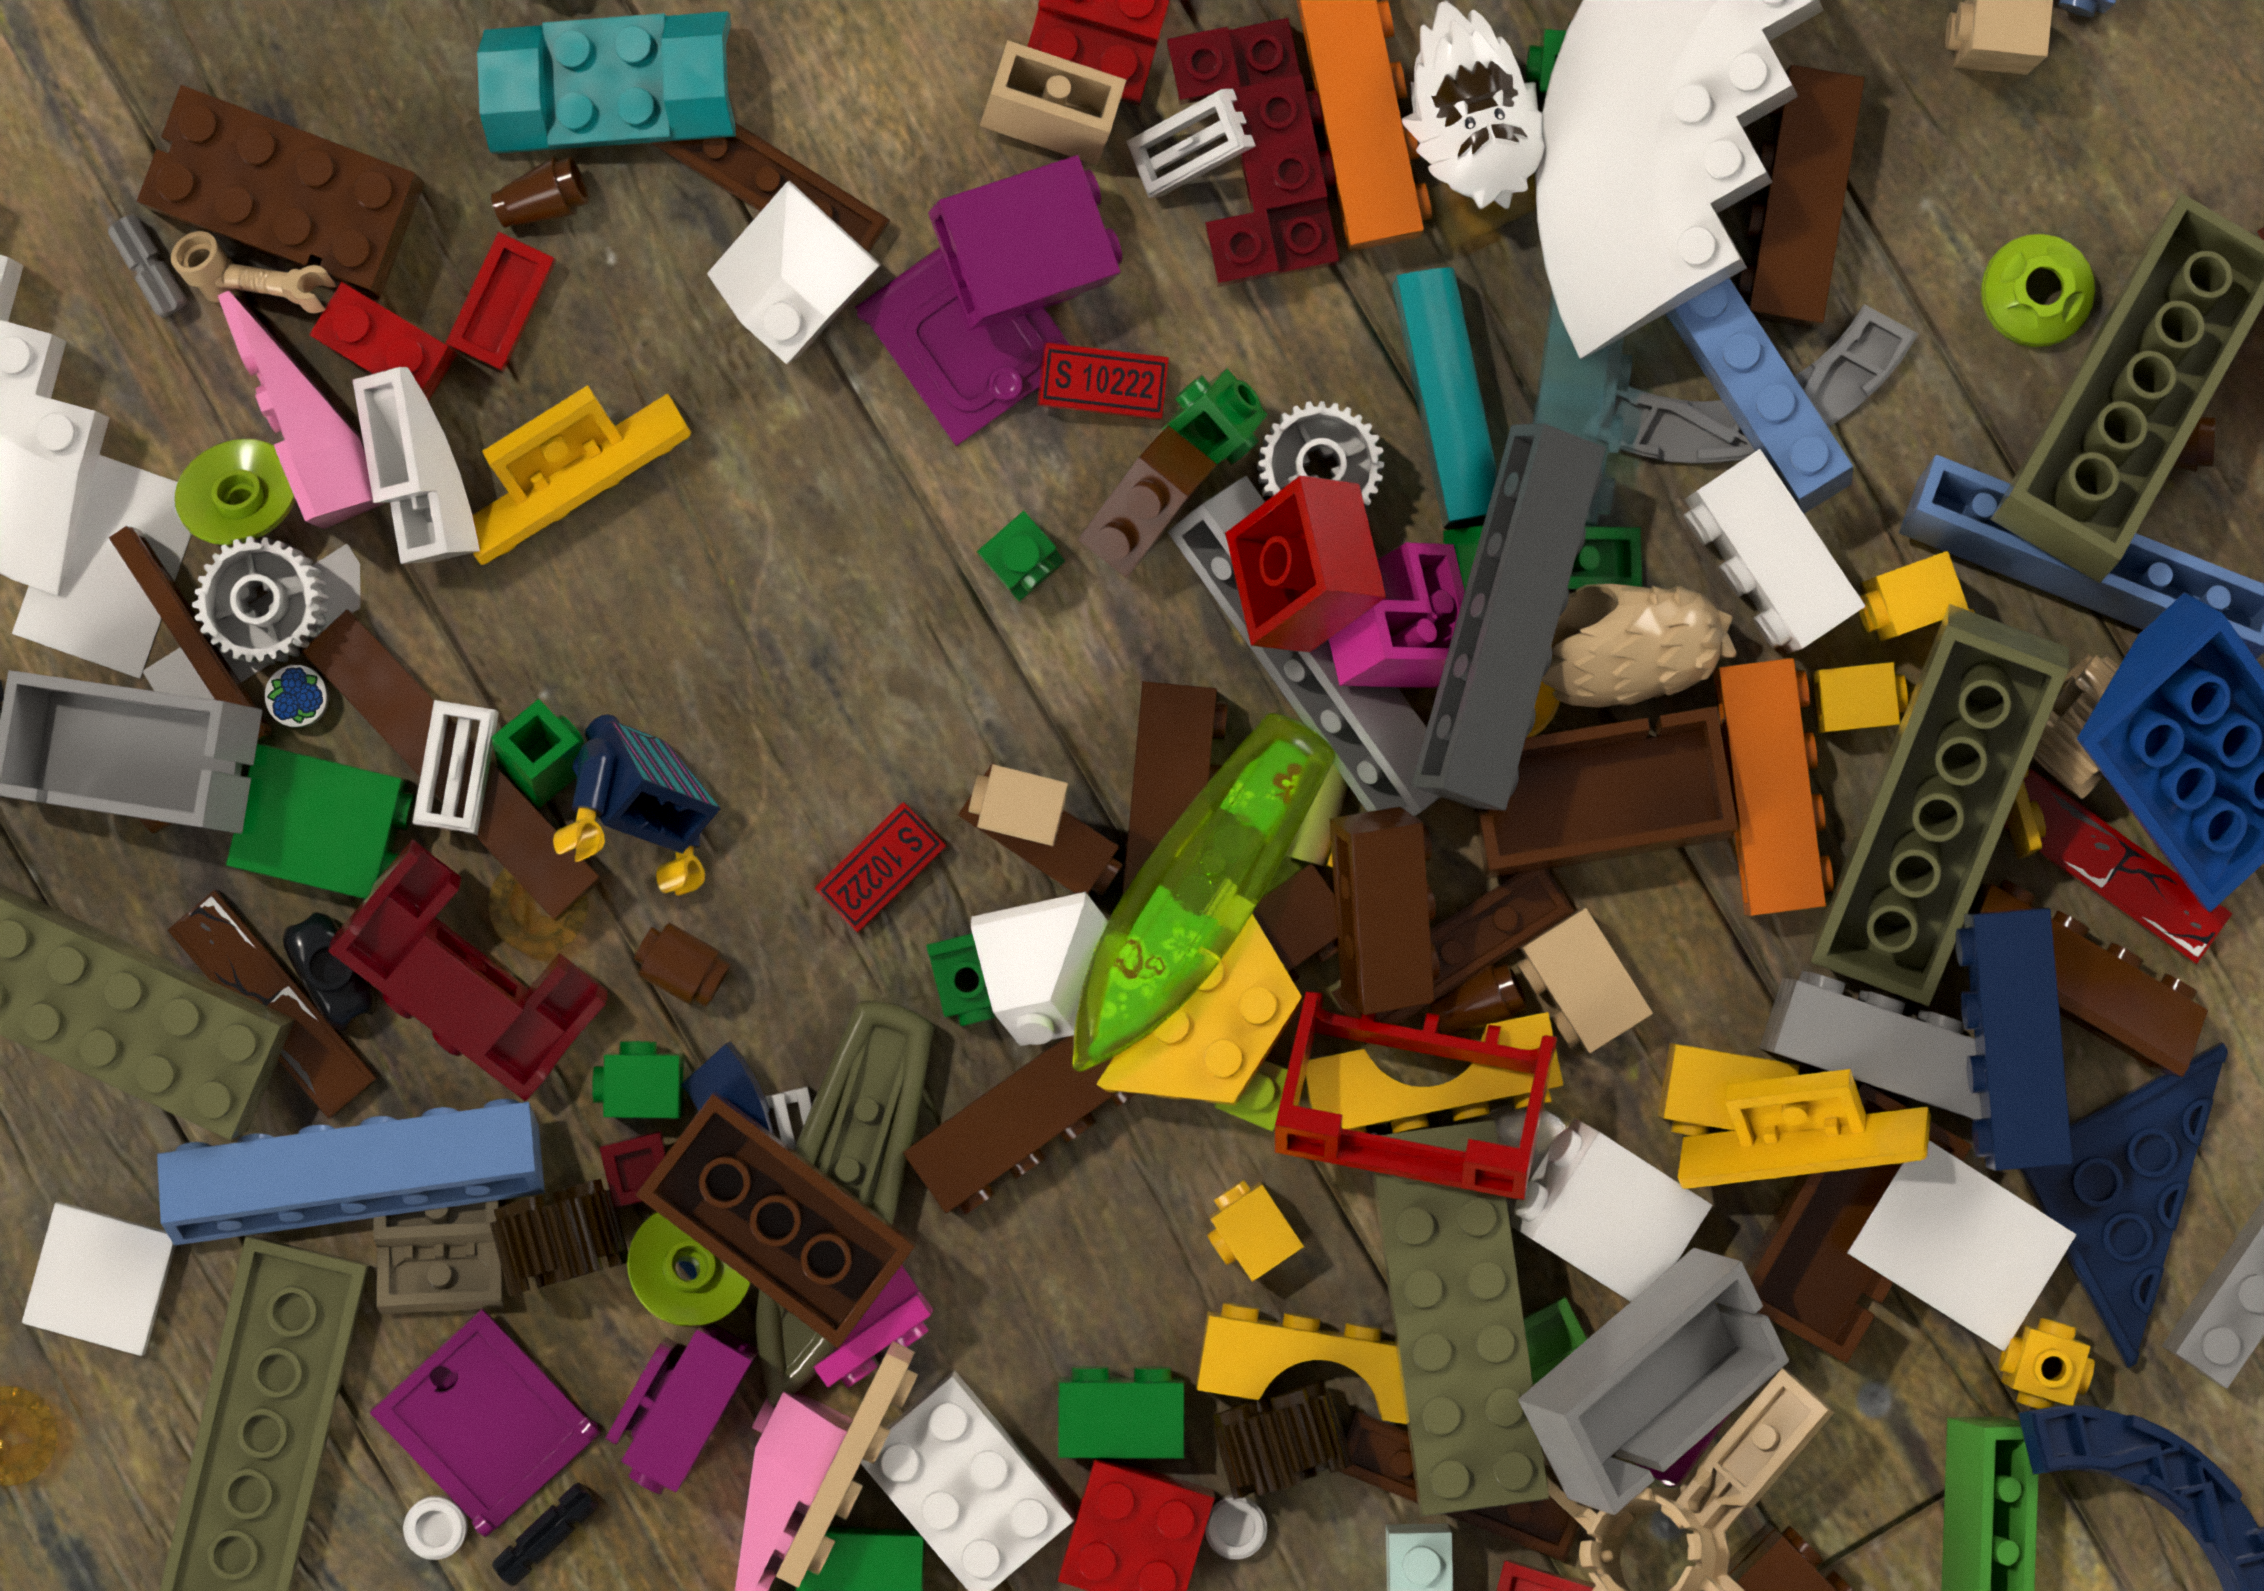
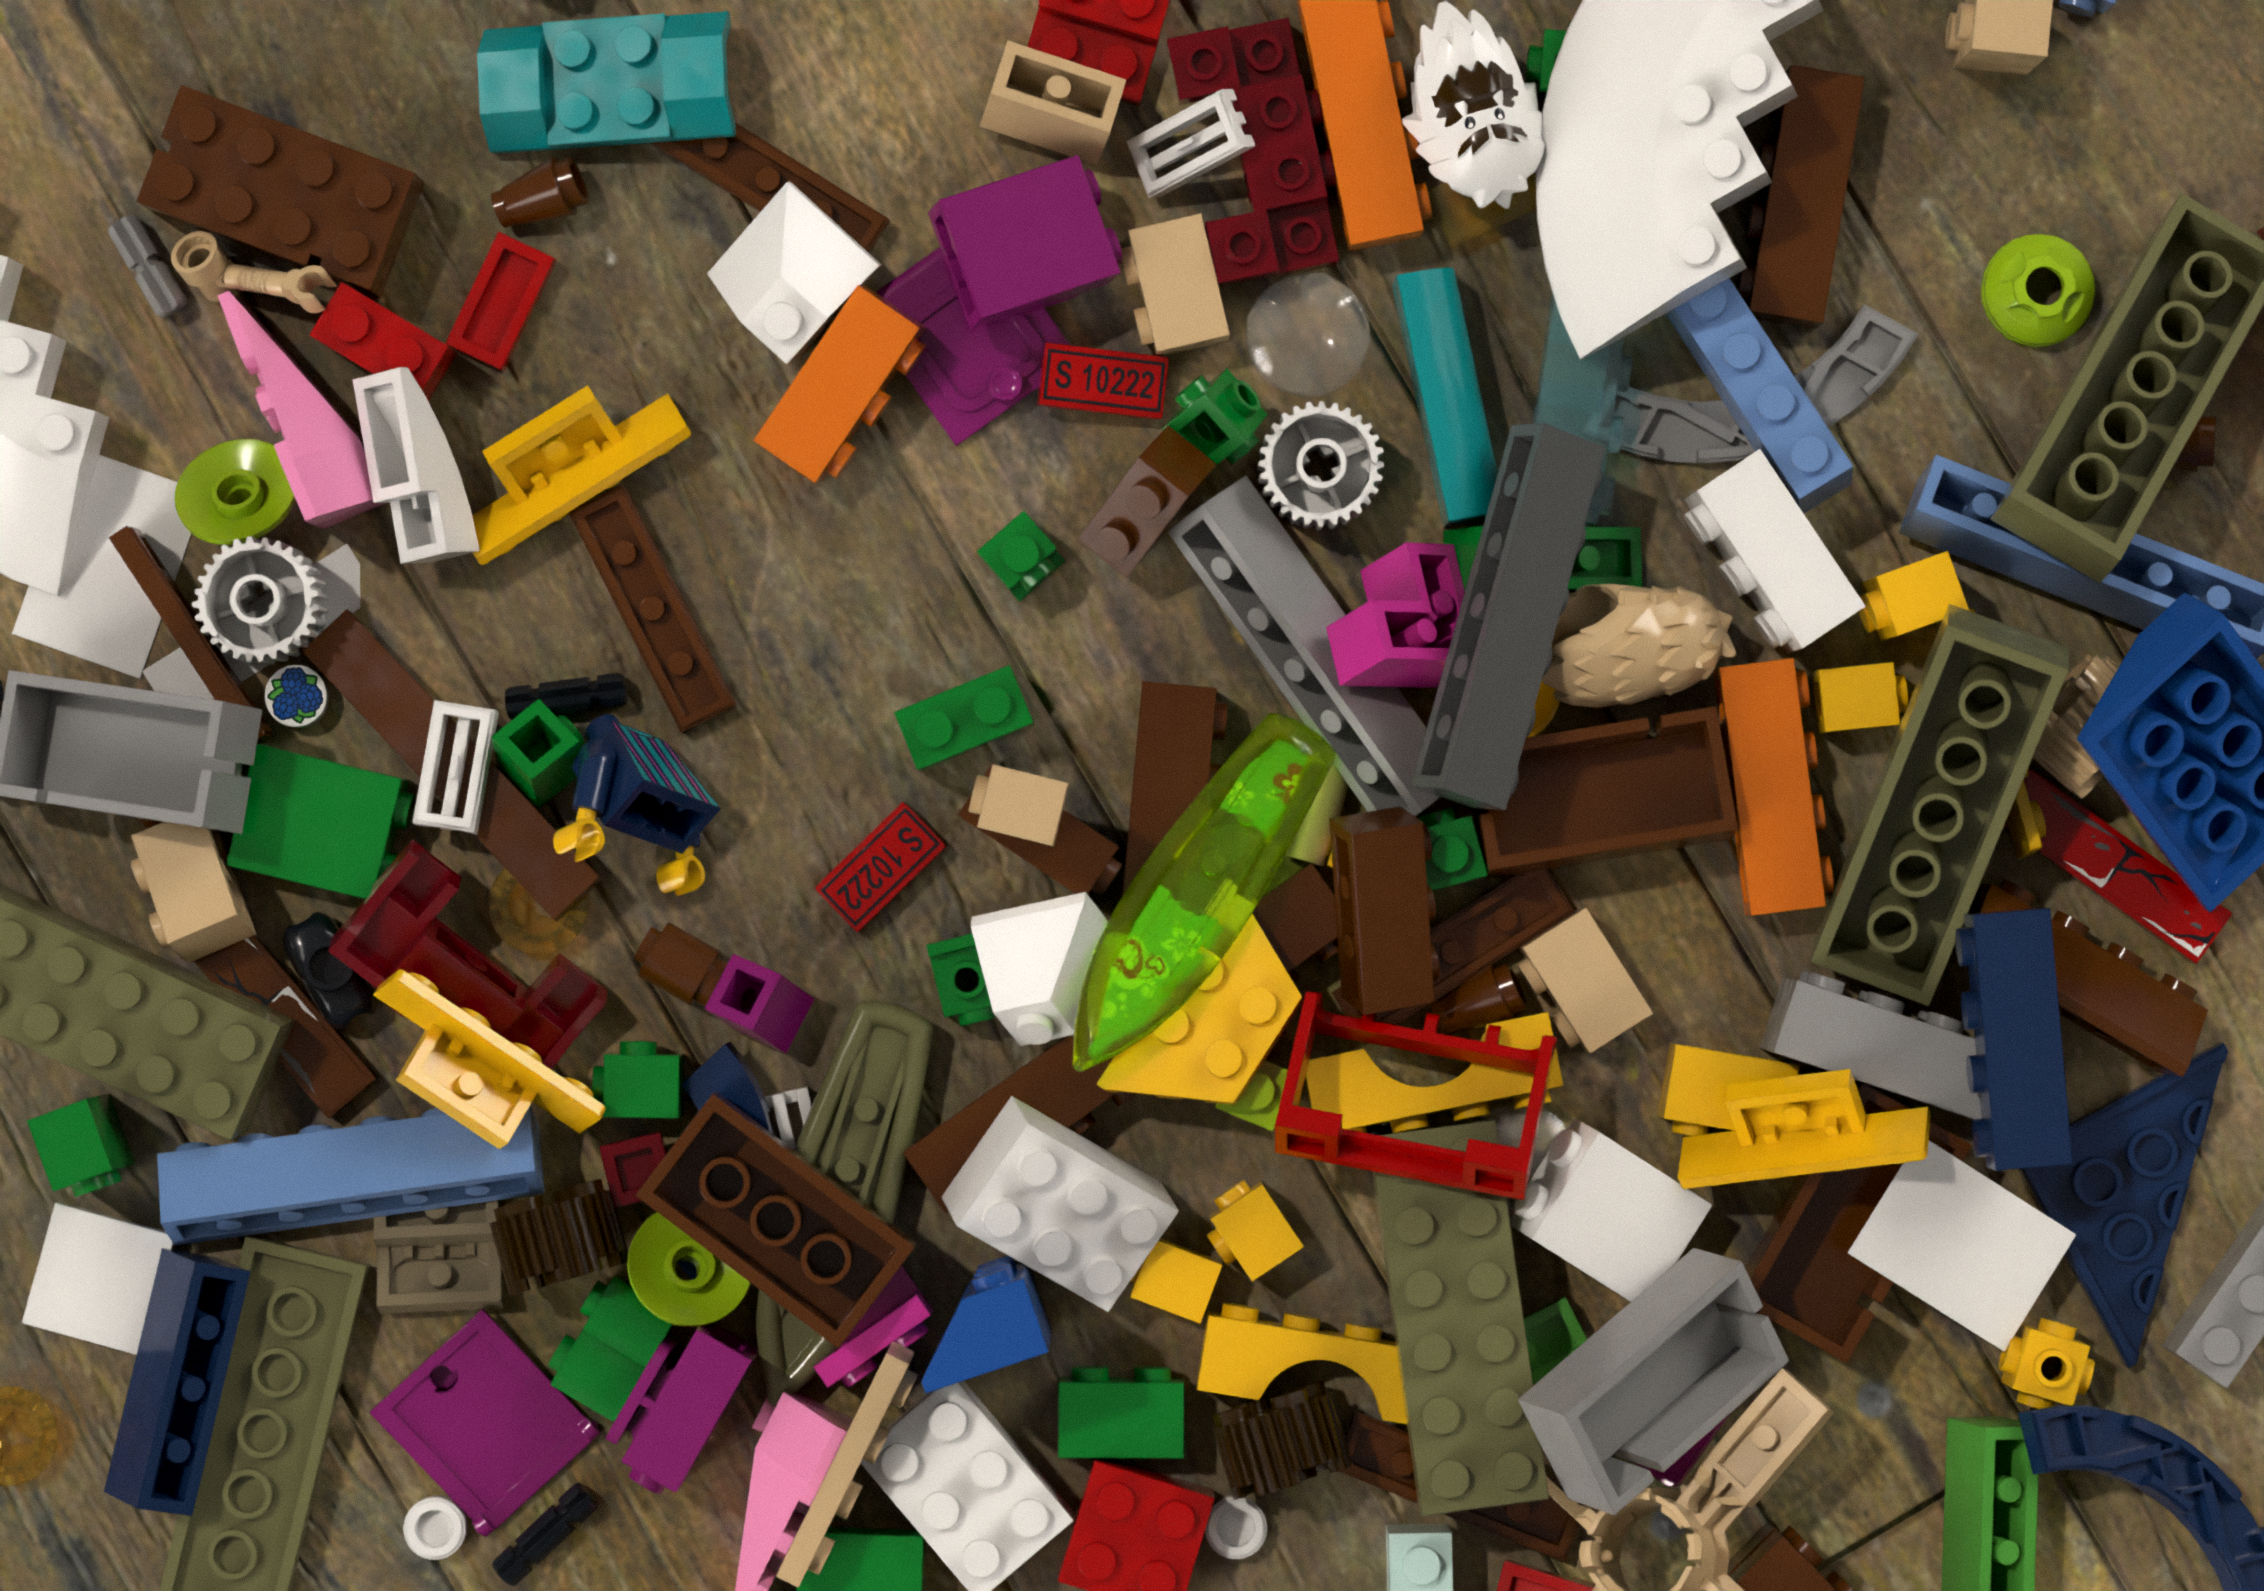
red brick [1225,476,1386,652] -> none
none -> green brick [27,1094,135,1198]
none -> dark blue brick [104,1248,251,1516]
none -> tan brick [131,822,256,963]
none -> yellow bracket [373,969,606,1149]
none -> black axle [505,673,628,720]
none -> green brick [548,1275,674,1422]
none -> reddish brown tile [569,484,738,734]
none -> magenta brick [704,954,814,1054]
none -> orange brick [753,285,927,483]
none -> green brick [894,665,1035,772]
none -> blue slope [921,1255,1052,1394]
none -> white brick [942,1096,1179,1312]
none -> tan brick [1121,213,1230,356]
none -> yellow brick [1130,1238,1222,1324]
none -> clear dish [1246,272,1370,397]
none -> green brick [1418,807,1488,891]

